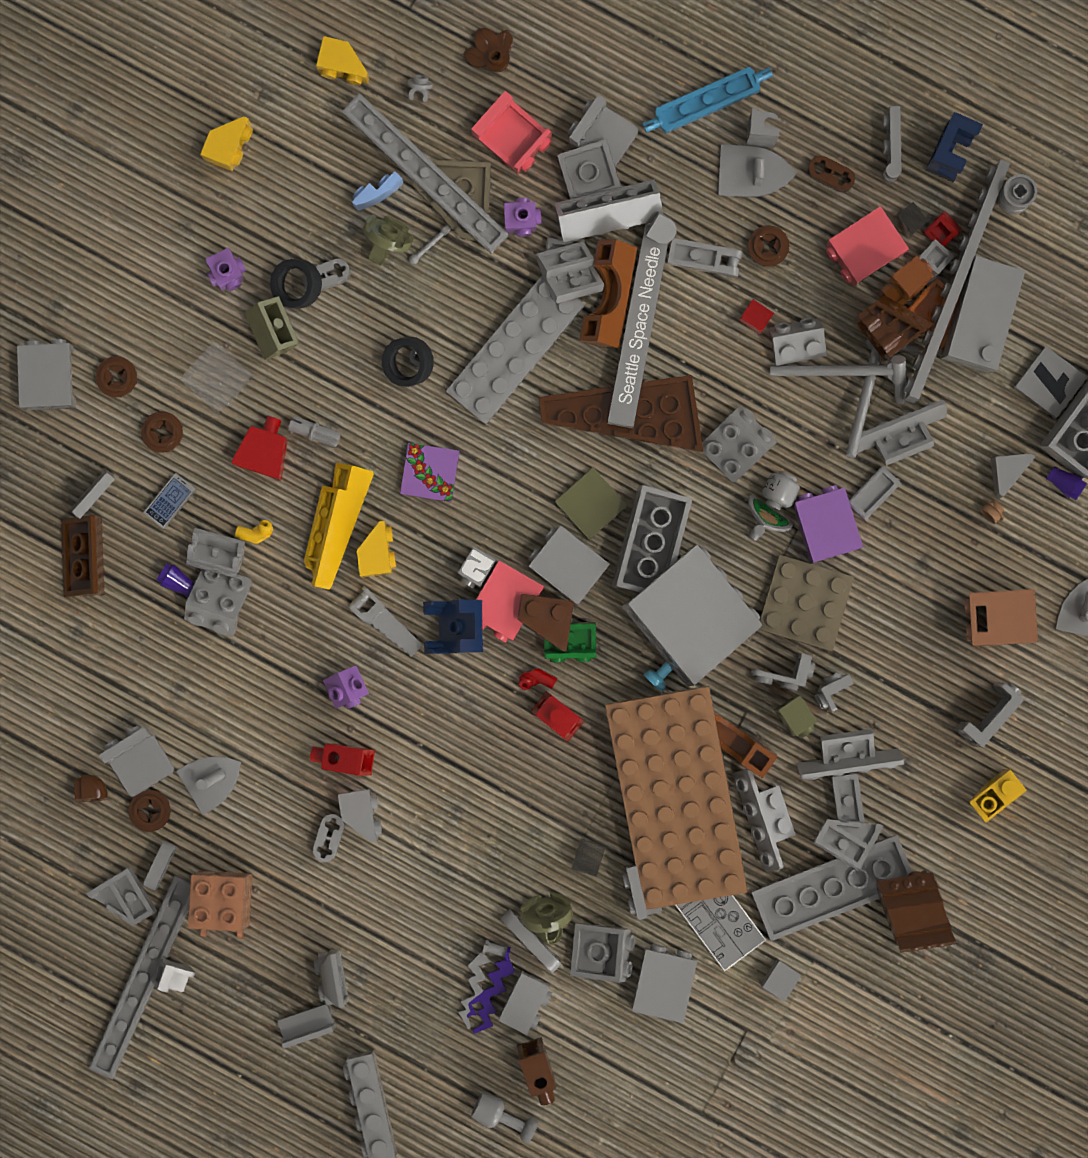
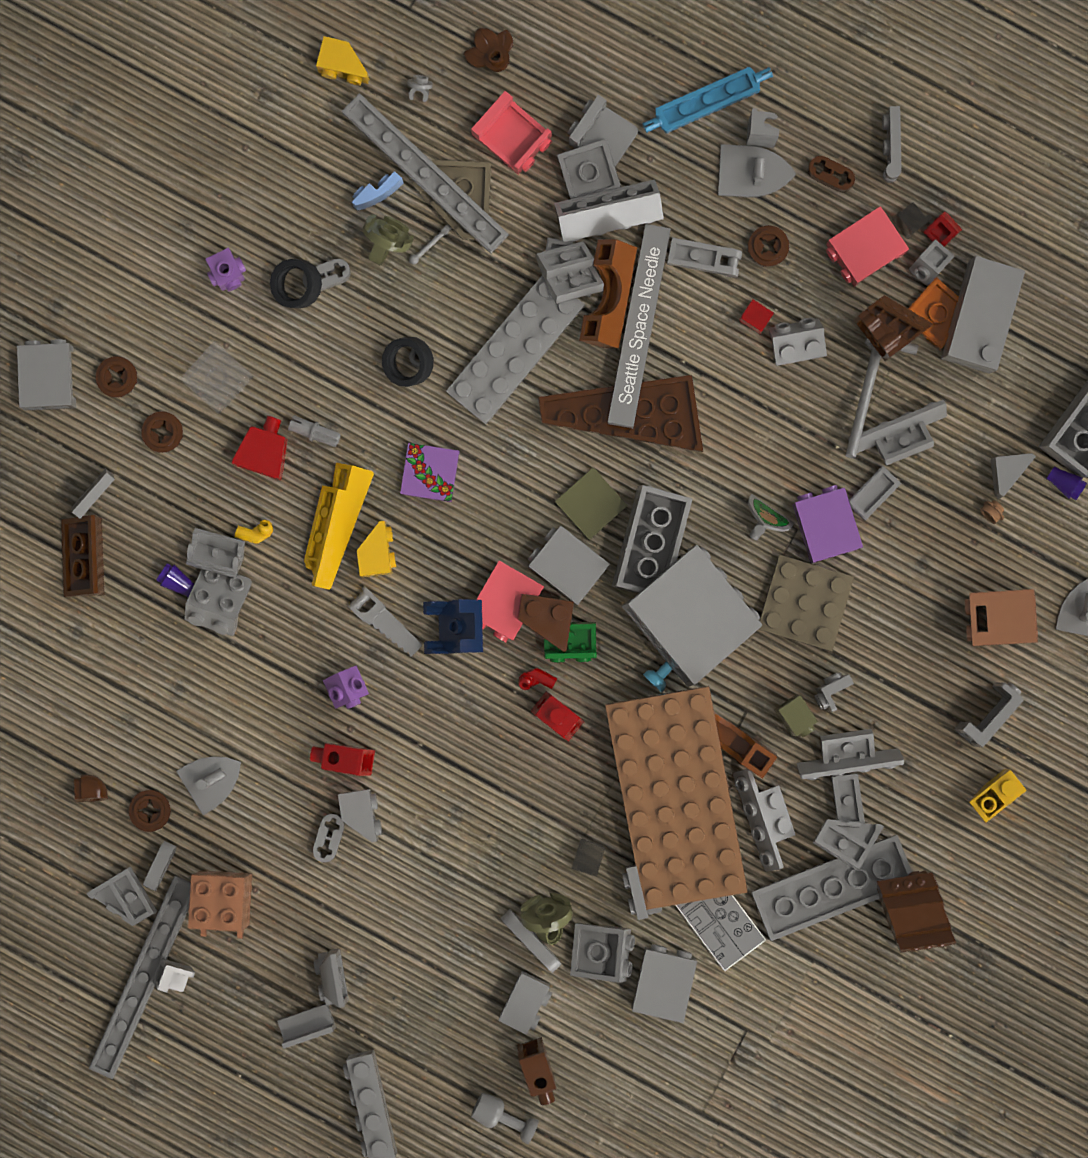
light grey bracket [99,725,174,796] -> none
tile [143,473,197,530] -> none
yellow slope [200,116,253,171] -> none
olive brick [245,296,299,360] -> none
brick [458,547,497,589] -> none
piece [459,940,515,1033] -> none
medium lavender brick [504,198,541,237] -> none
light grey tile [645,212,677,243] -> none
light grey bracket [702,406,777,482] -> none
light grey bracket [750,654,815,691] -> none
light grey panel [760,959,801,1002] -> none
light grey head [762,470,800,511] -> none
light grey bar [770,355,906,404] -> none
dark orange arch [878,256,934,306] -> none
light grey plate [903,159,1010,404] -> none
dark blue panel [925,112,983,183] -> none
light grey wheel [997,174,1037,215] -> none
light grey tile [1014,346,1087,419] -> none

